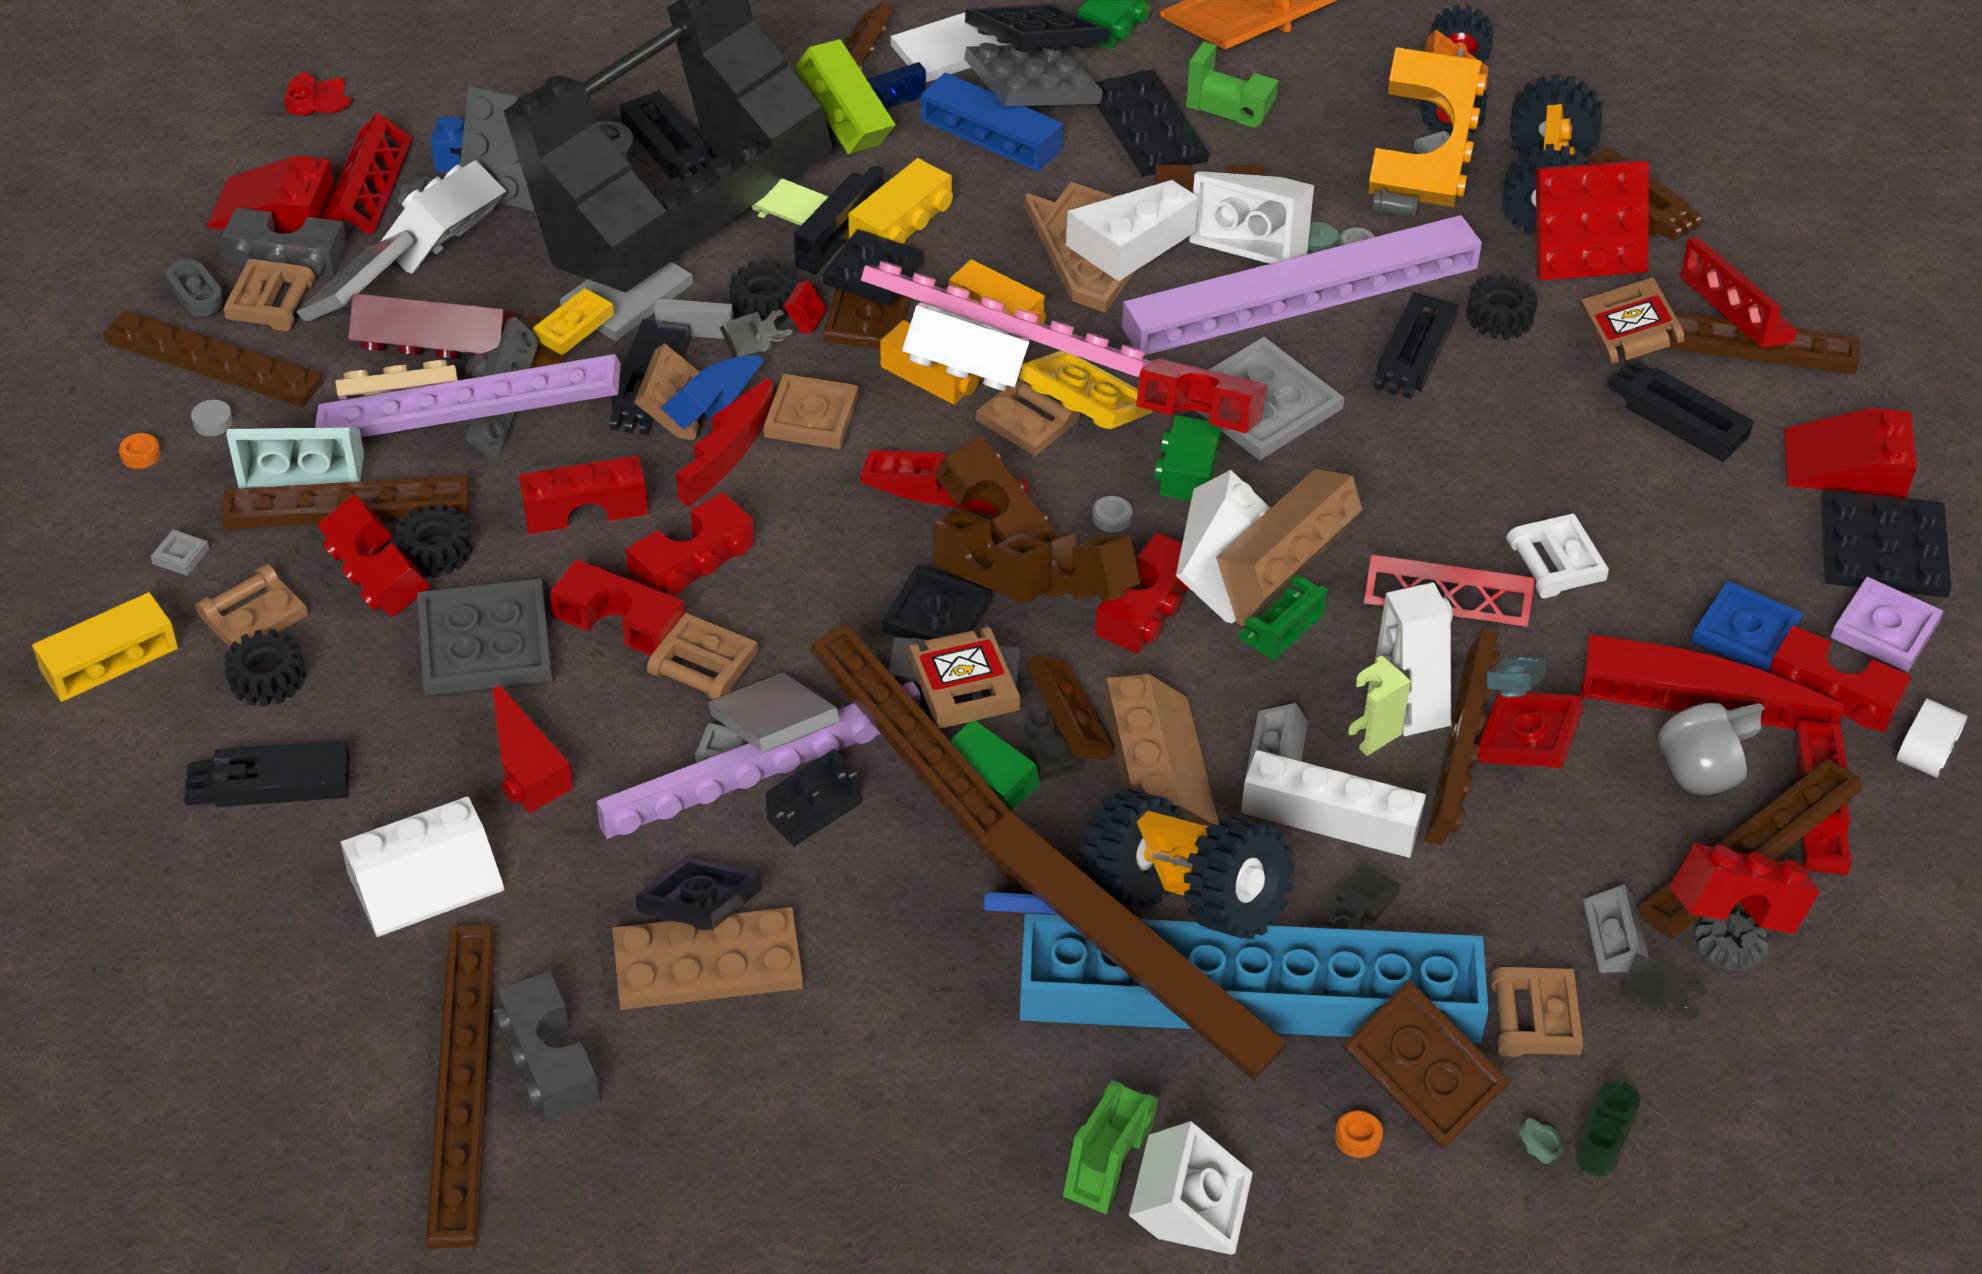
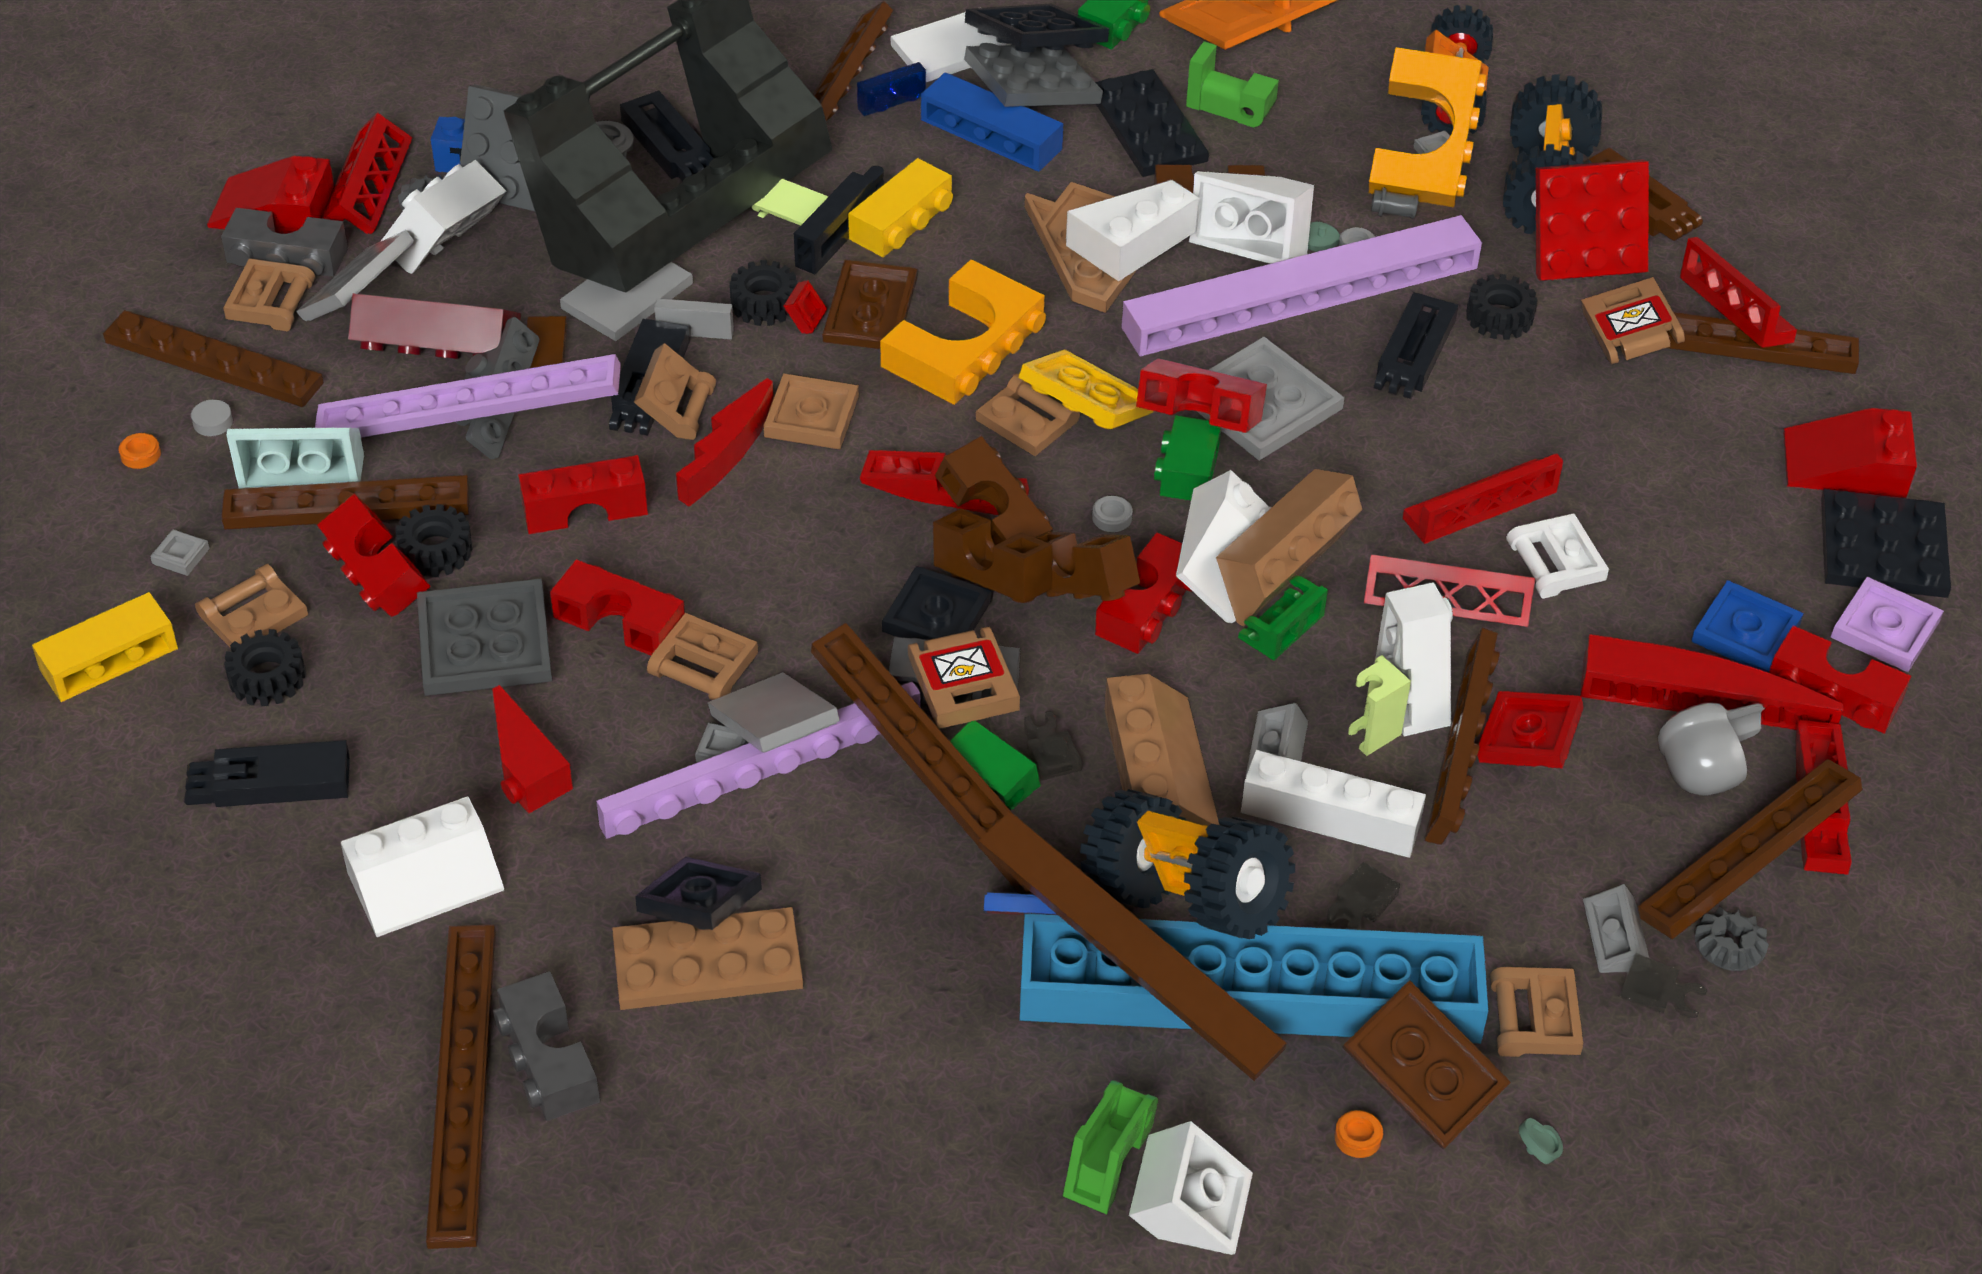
dark grey plate [166,259,223,316] -> none
red plate [284,72,351,115] -> none
tan plate [335,360,458,401] -> none
yellow plate [533,288,614,356] -> none
red arch [625,492,754,595] -> none
blue slope [661,355,764,430] -> none
clear smoke plate [720,310,792,358] -> none
black hinge [766,749,862,847] -> none
lime brick [793,39,896,155] -> none
black plate [823,229,924,307] -> none
bright pink plate [861,261,1153,377] -> none
white slope [902,302,1030,391] -> none
reddish brown tile [1026,655,1114,761] -> none
clear light blue plate [1487,657,1547,697] -> none
clear green beam [1575,1080,1641,1177] -> none
black hinge [1608,360,1754,463] -> none
red arch [1669,843,1820,934] -> none
white beam [1896,698,1968,778] -> none
none -> red fence [1403,453,1563,544]

